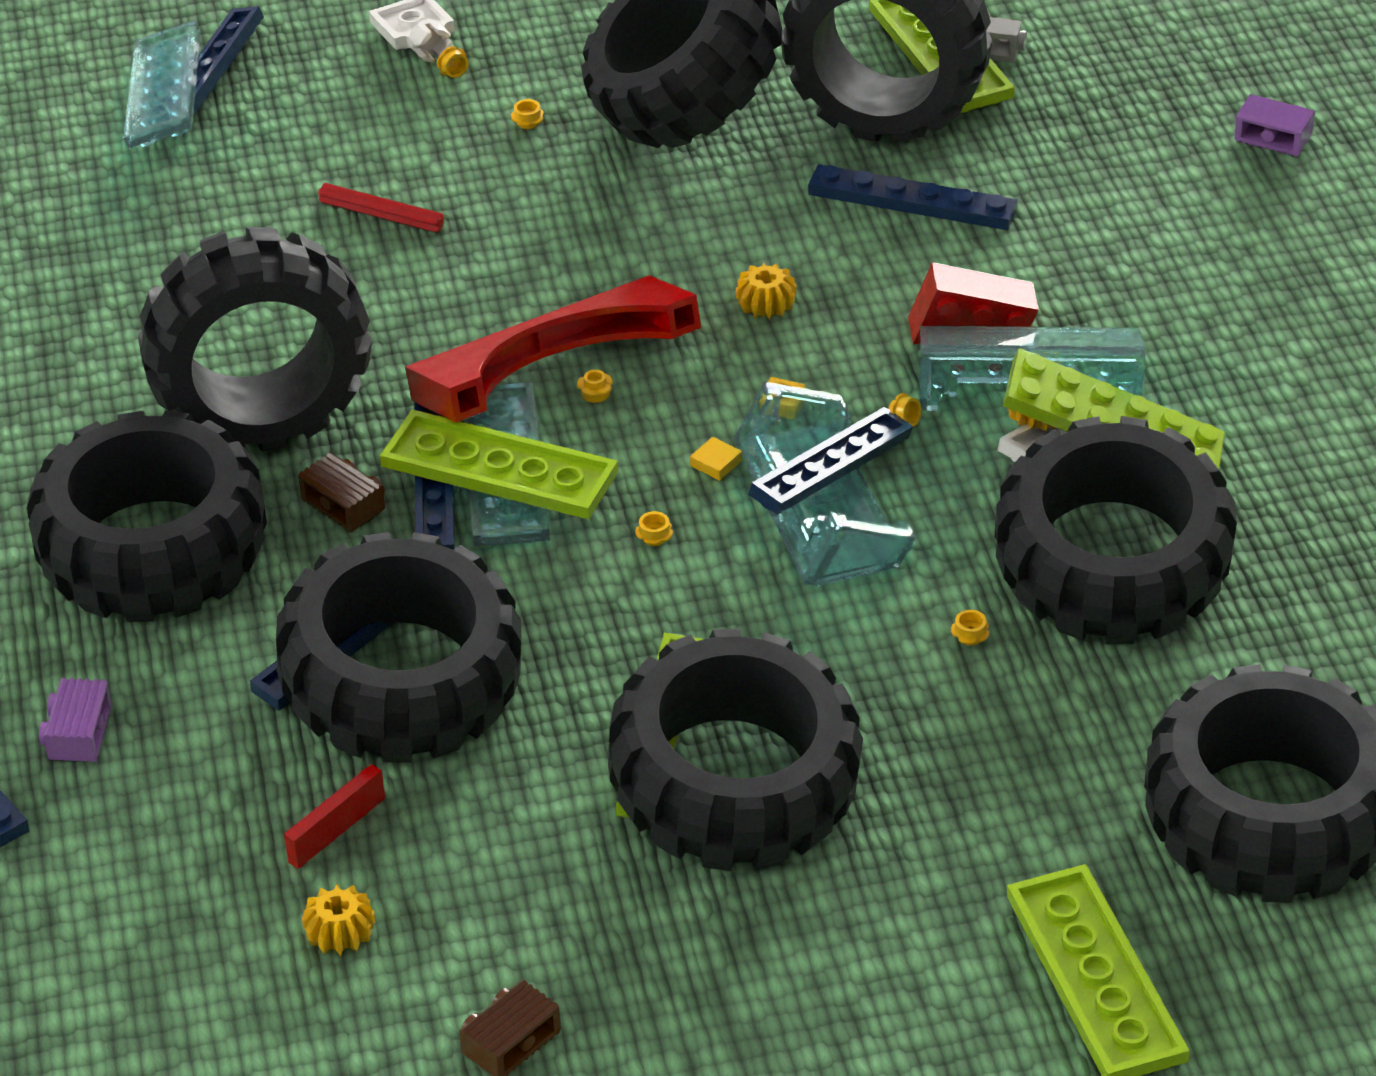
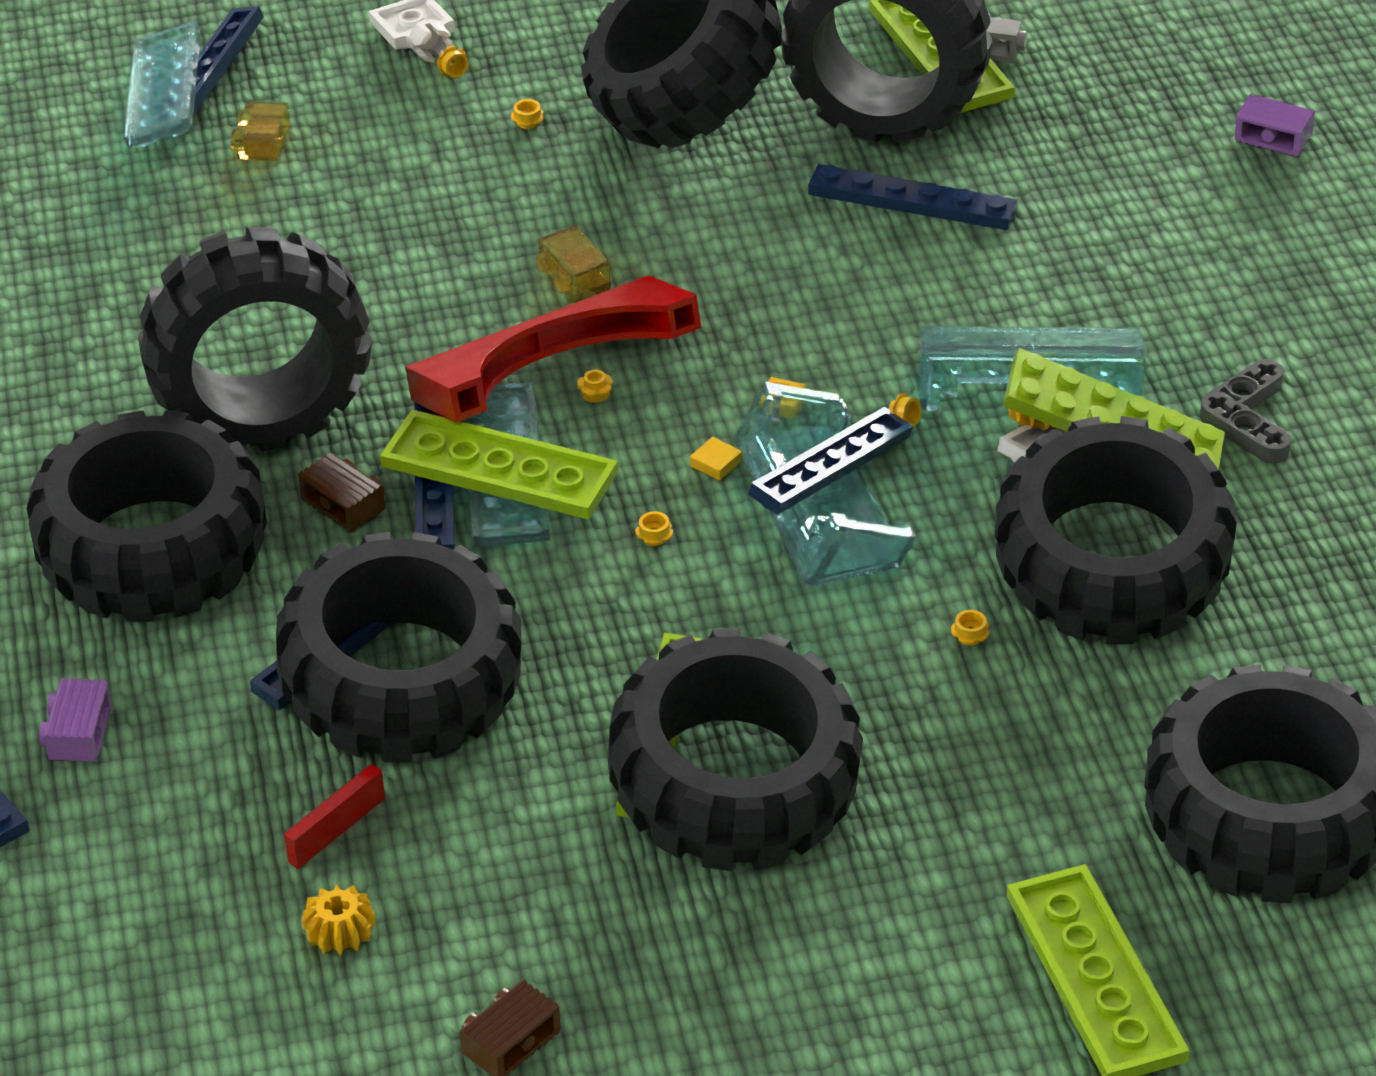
red axle [318,183,445,233] -> none
yellow gear [736,262,796,319] -> none
red wedge [908,262,1039,344] -> none
none -> clear yellow brick [231,101,290,161]
none -> clear yellow brick [536,225,611,303]
none -> dark grey beam [1200,359,1291,463]

